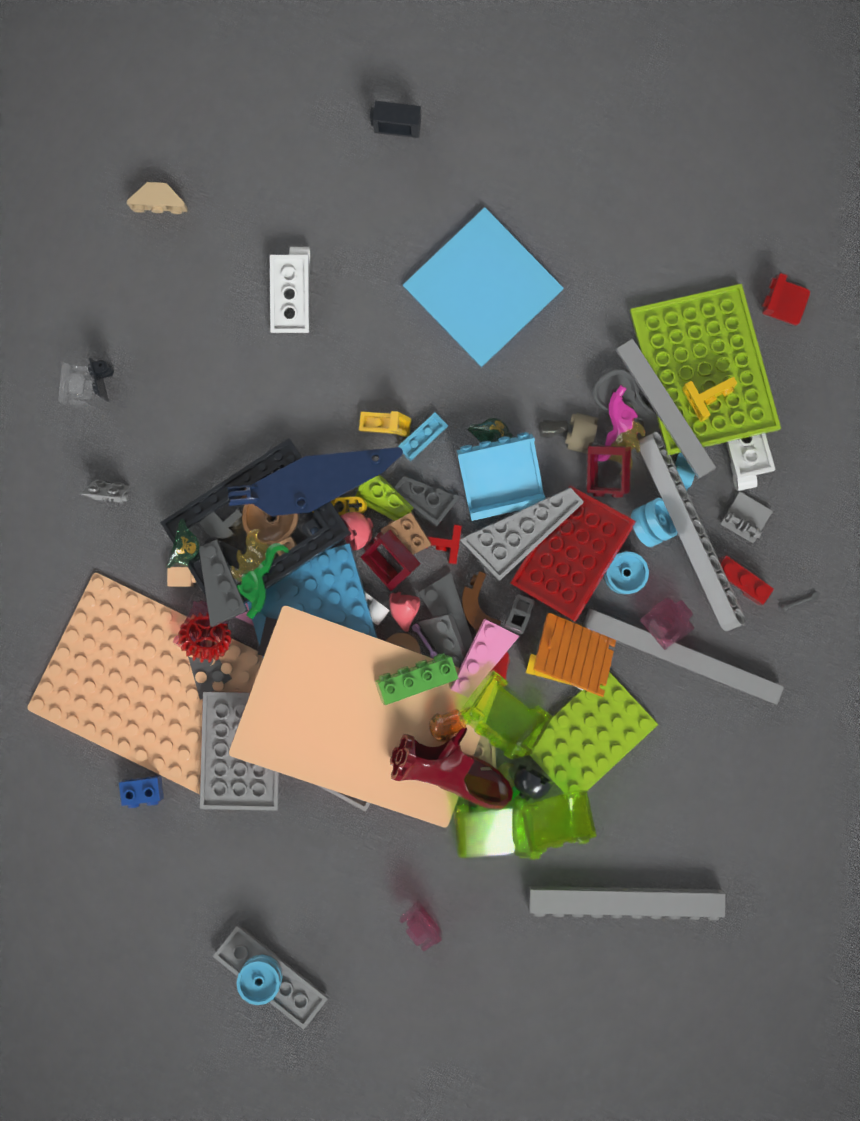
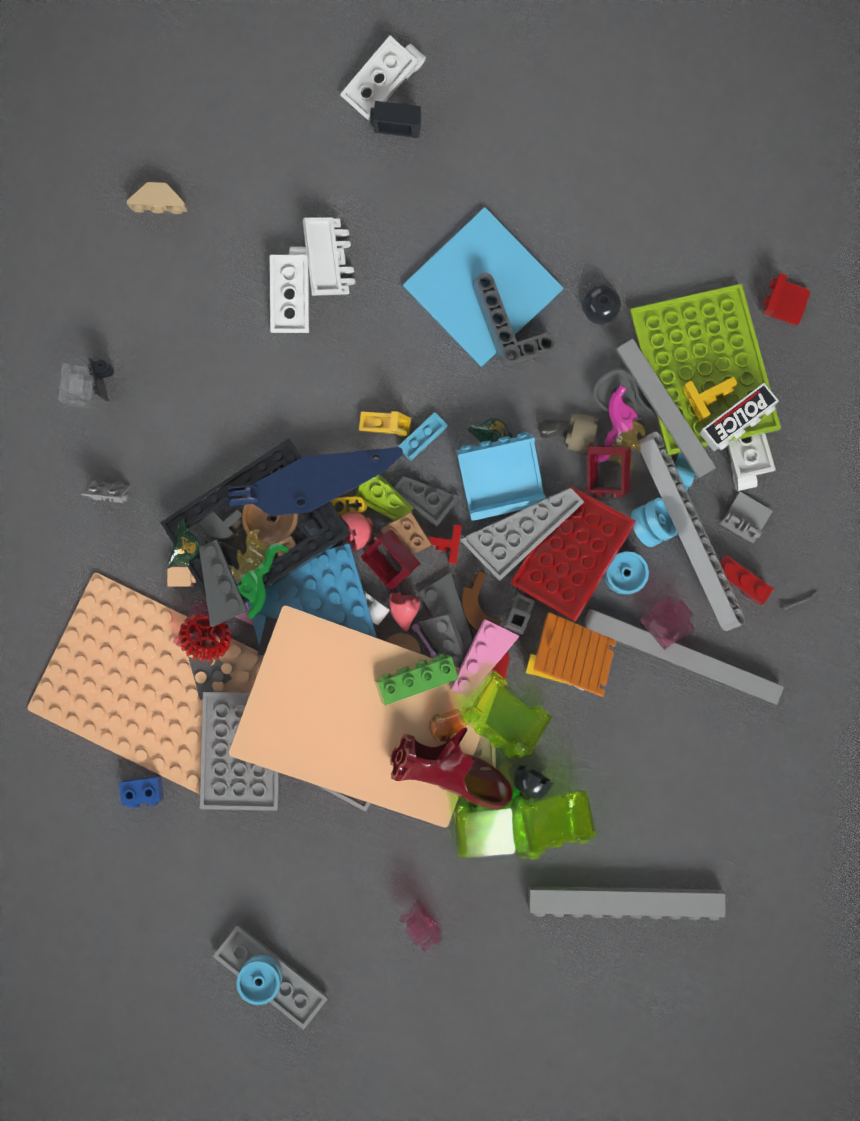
lime plate [521,672,658,803] -> none
none -> white hinge [303,218,355,296]
none -> white hinge [340,36,426,121]
none -> dark grey beam [473,273,555,366]
none -> black cylinder [582,285,621,325]
none -> brick [700,383,779,451]

